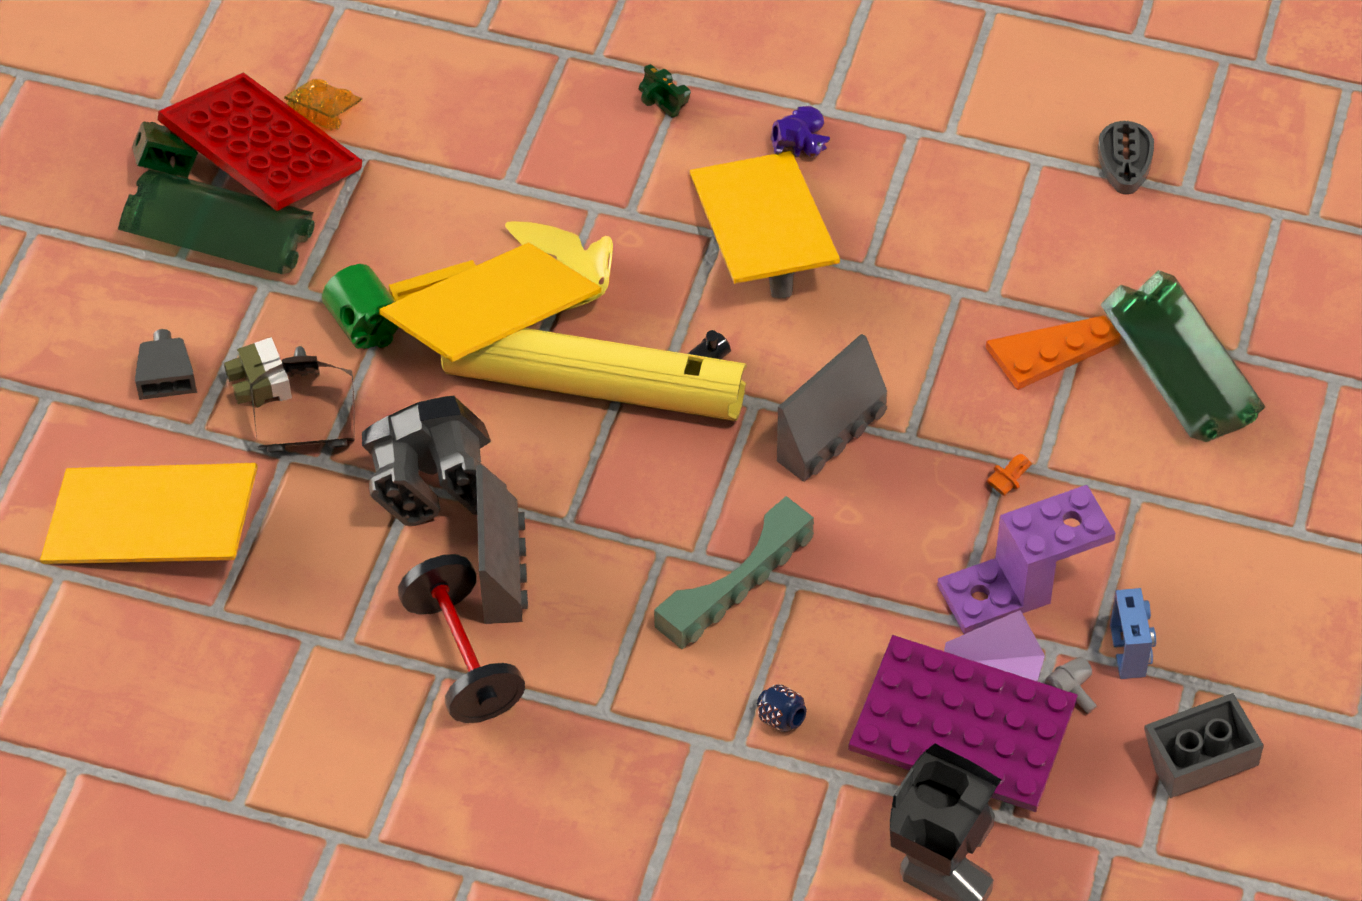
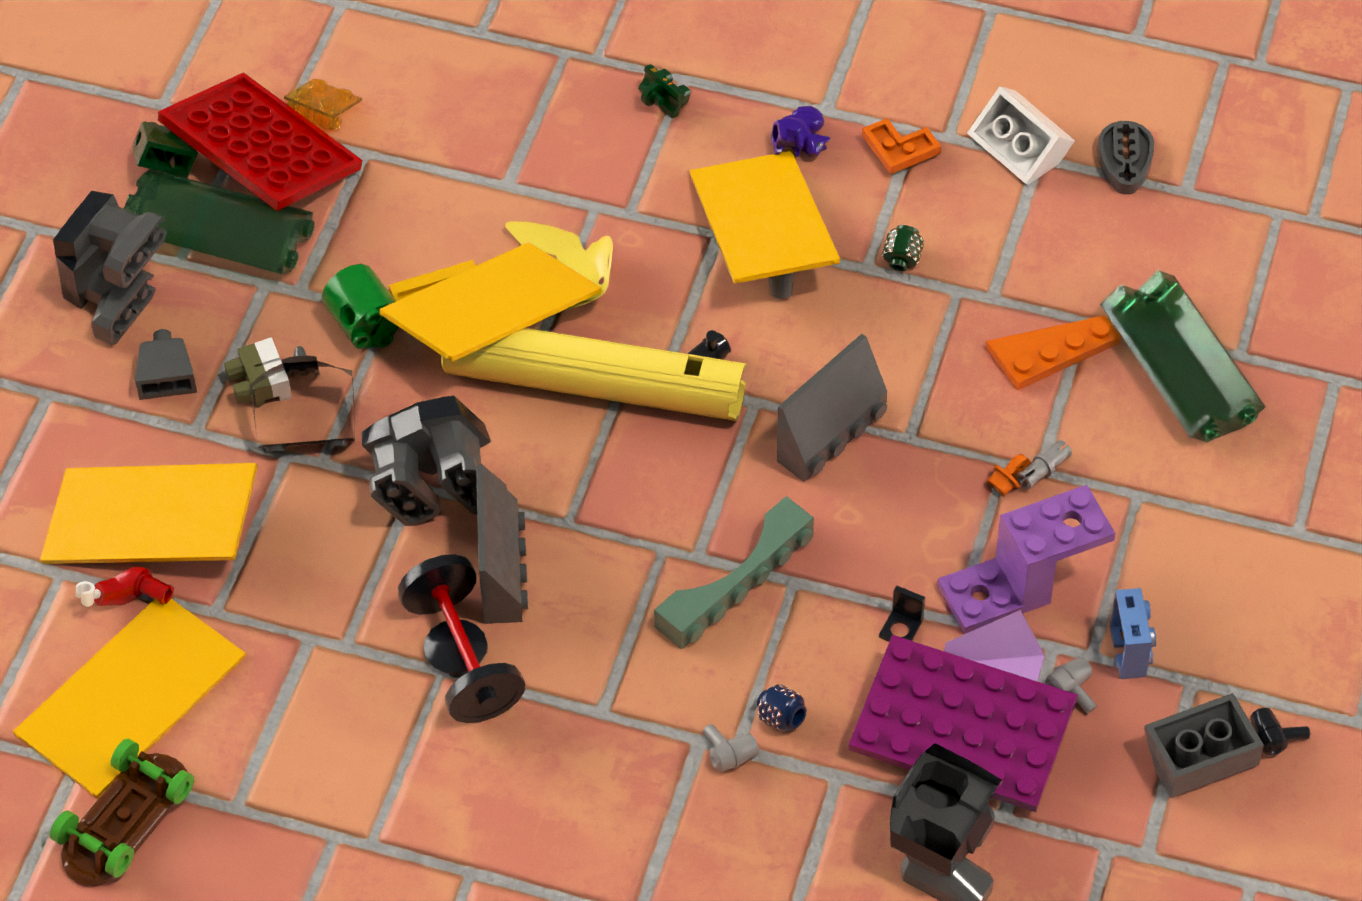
none -> yellow piece [13,598,246,799]
none -> reddish brown piece [50,738,194,886]
none -> dark grey piece [53,191,167,345]
none -> red arm [75,567,174,607]
none -> black dish [423,620,488,678]
none -> light grey piece [703,724,759,772]
none -> orange plate [862,118,941,175]
none -> black bracket [879,586,925,642]
none -> dark green head [882,225,924,271]
none -> white slope [967,86,1075,185]
none -> light grey pin [1016,440,1072,490]
none -> black piece [1250,707,1310,756]

